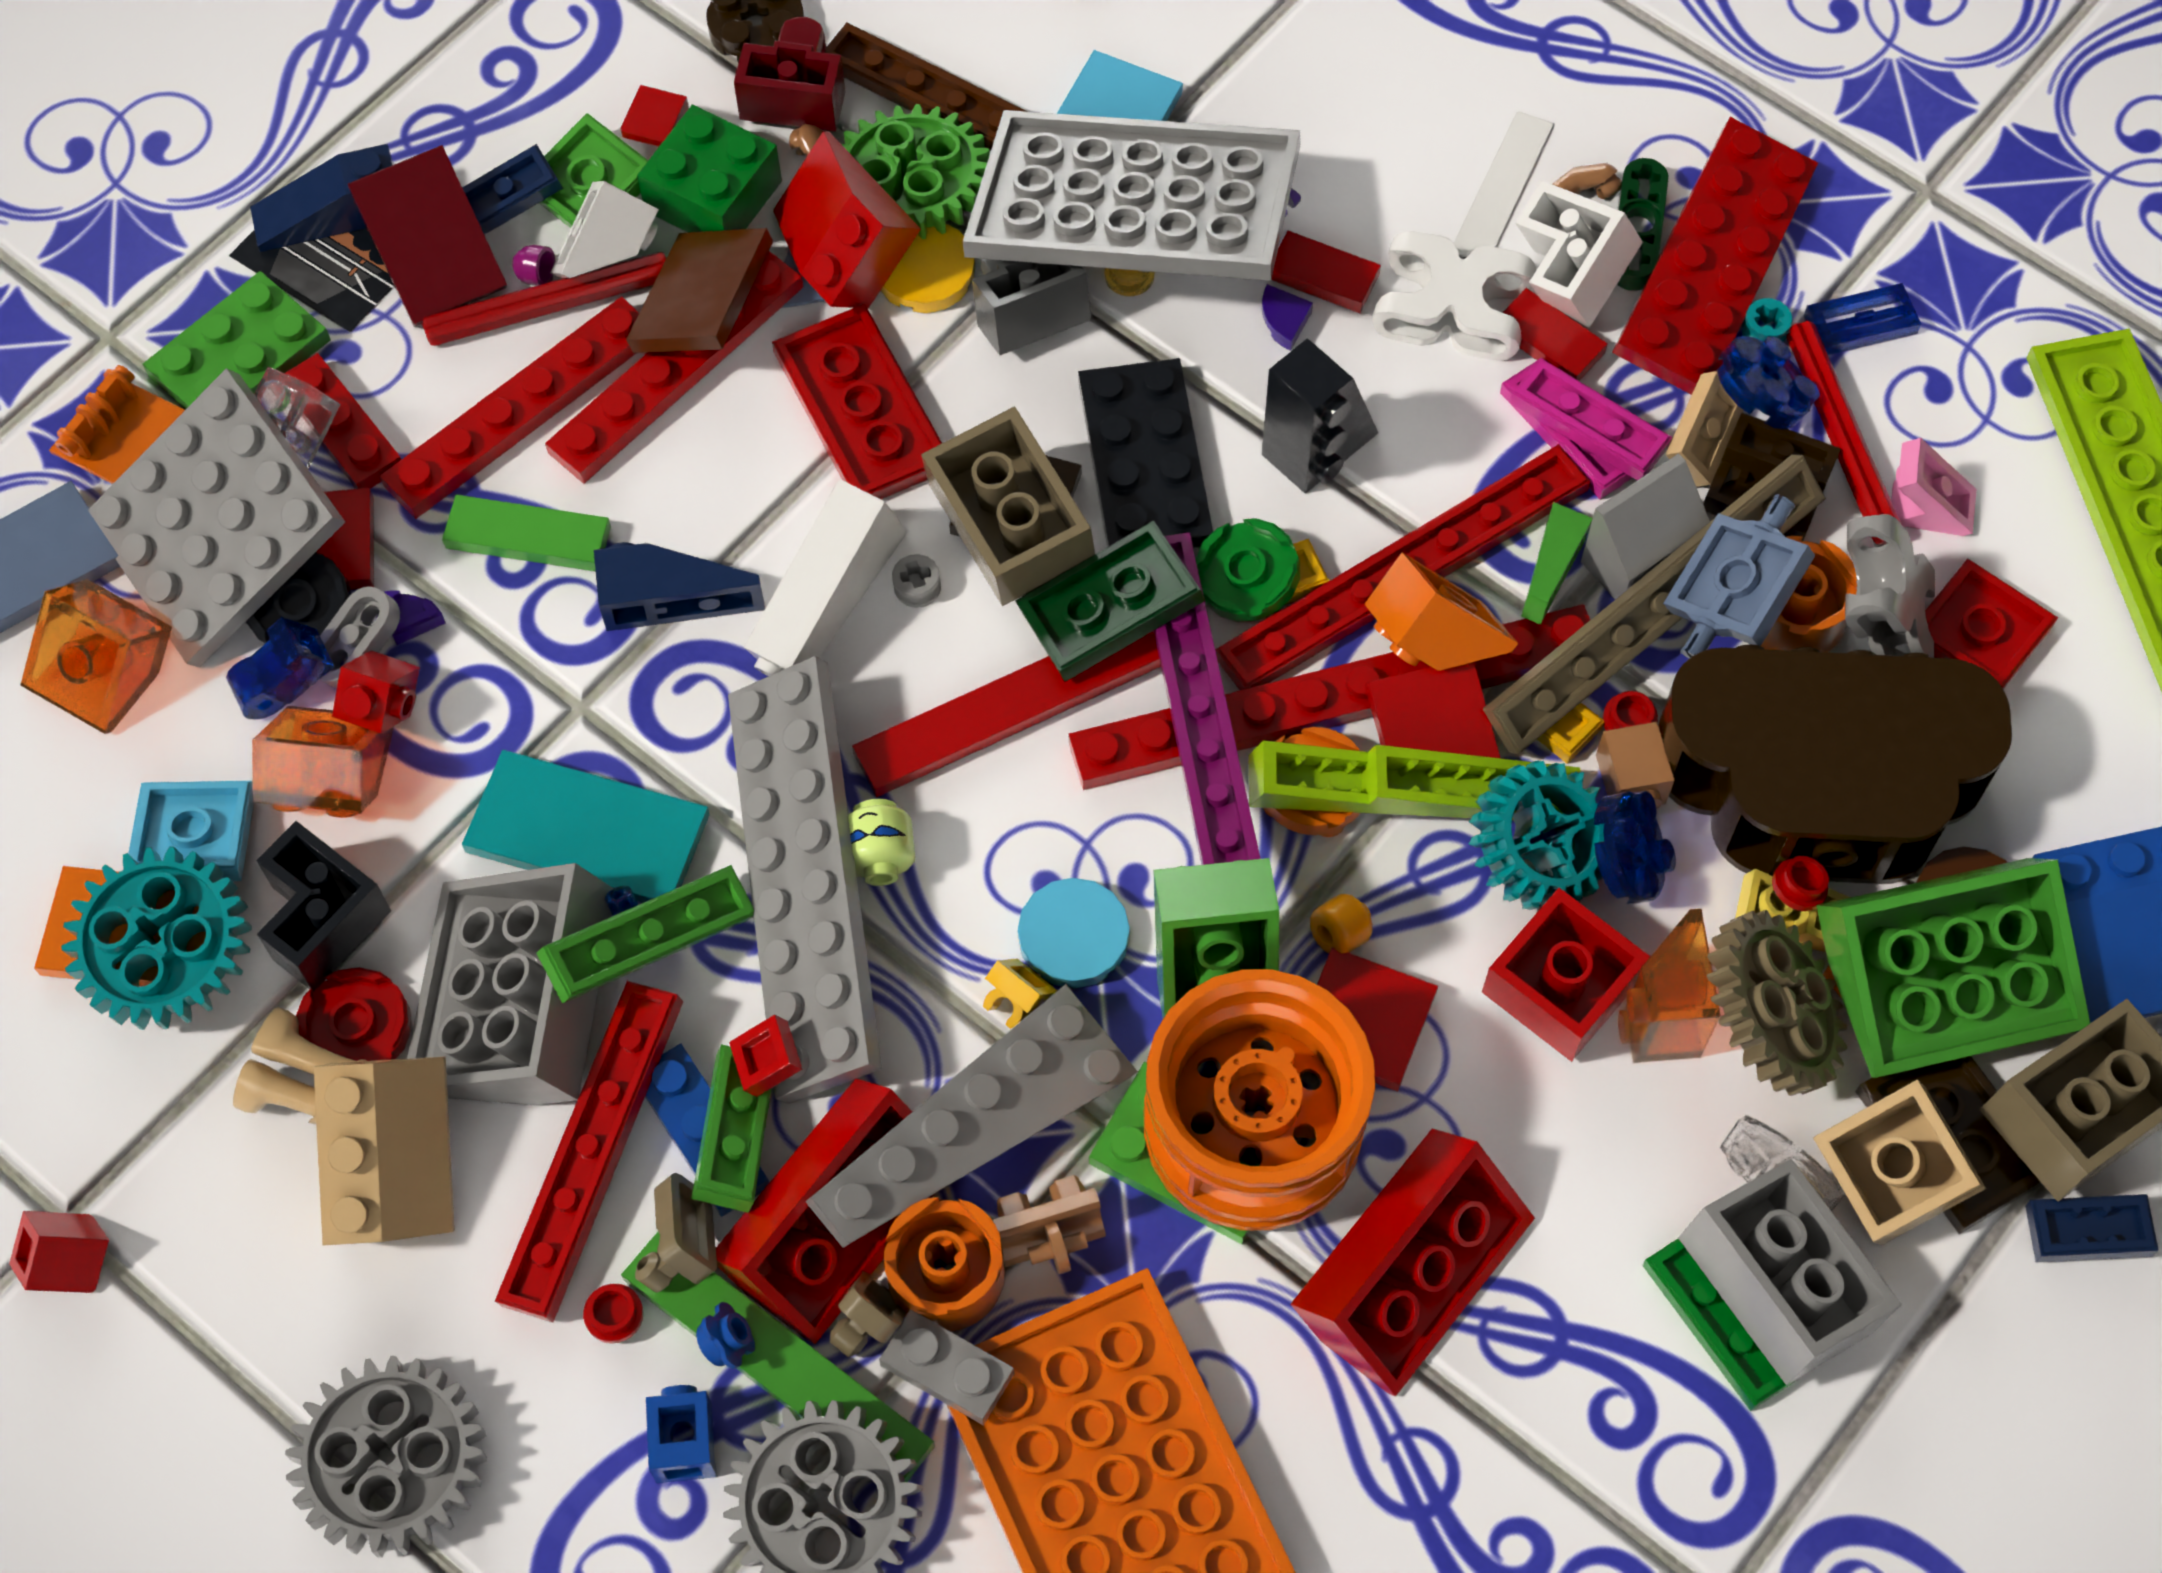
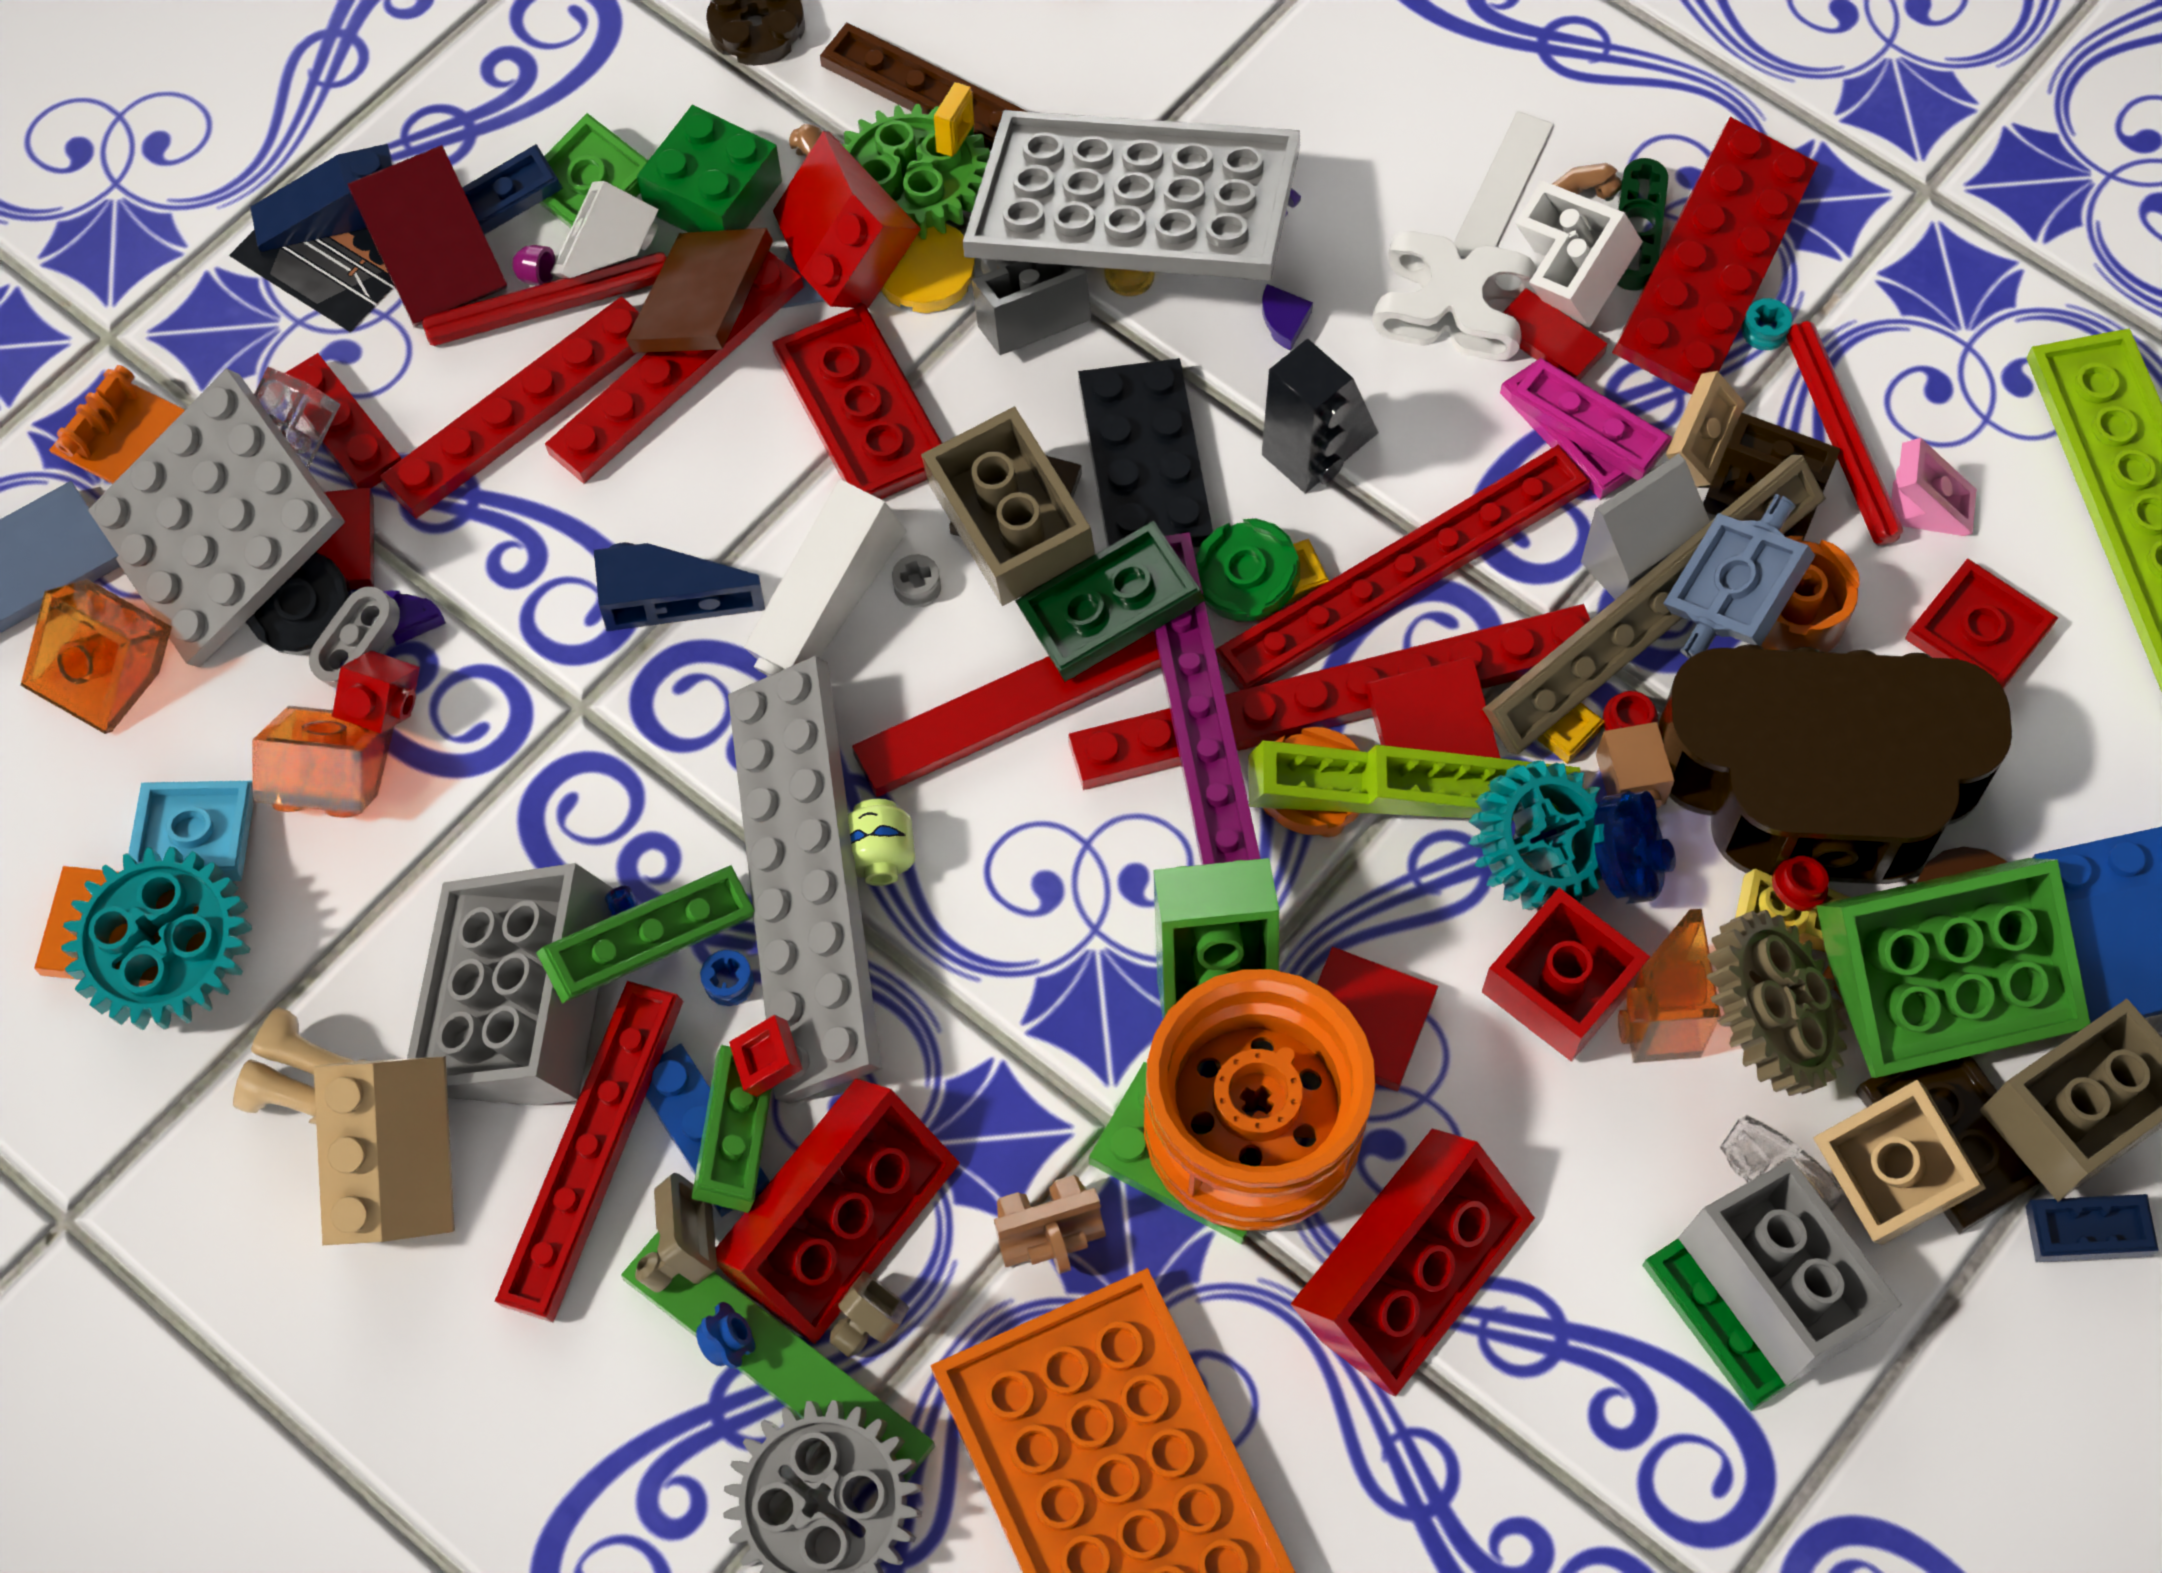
red panel [9,1211,109,1293] -> none
bright green plate [142,271,331,410] -> none
clear blue leg [226,617,335,720] -> none
black brick [256,821,391,992] -> none
light grey gear [285,1356,487,1558] -> none
red tile [296,967,412,1061] -> none
bright green tile [442,495,611,572] -> none
teal tile [462,749,710,903] -> none
red plate [583,1284,644,1344] -> none
red panel [620,85,689,147] -> none
blue brick [646,1385,717,1483] -> none
dark red brick [734,17,846,132] -> none
light grey wing [805,984,1138,1248] -> none
light grey plate [879,1309,1014,1426] -> none
orange brick [883,1197,1005,1332] -> none
yellow tile [983,958,1057,1029] -> none
medium azure tile [1017,878,1130,989] -> none
medium azure tile [1057,50,1183,121] -> none
red tile [1271,230,1381,313] -> none
light orange piece [1310,893,1373,954] -> none
orange slope [1365,552,1518,671] -> none
bright green piece [1521,502,1593,625] -> none
clear blue plate [1717,336,1820,429] -> none
clear blue tile [1803,283,1921,355] -> none
light grey piece [1845,514,1935,658] -> none
none -> blue bush [700,950,755,1006]
none -> yellow tile [934,82,974,157]

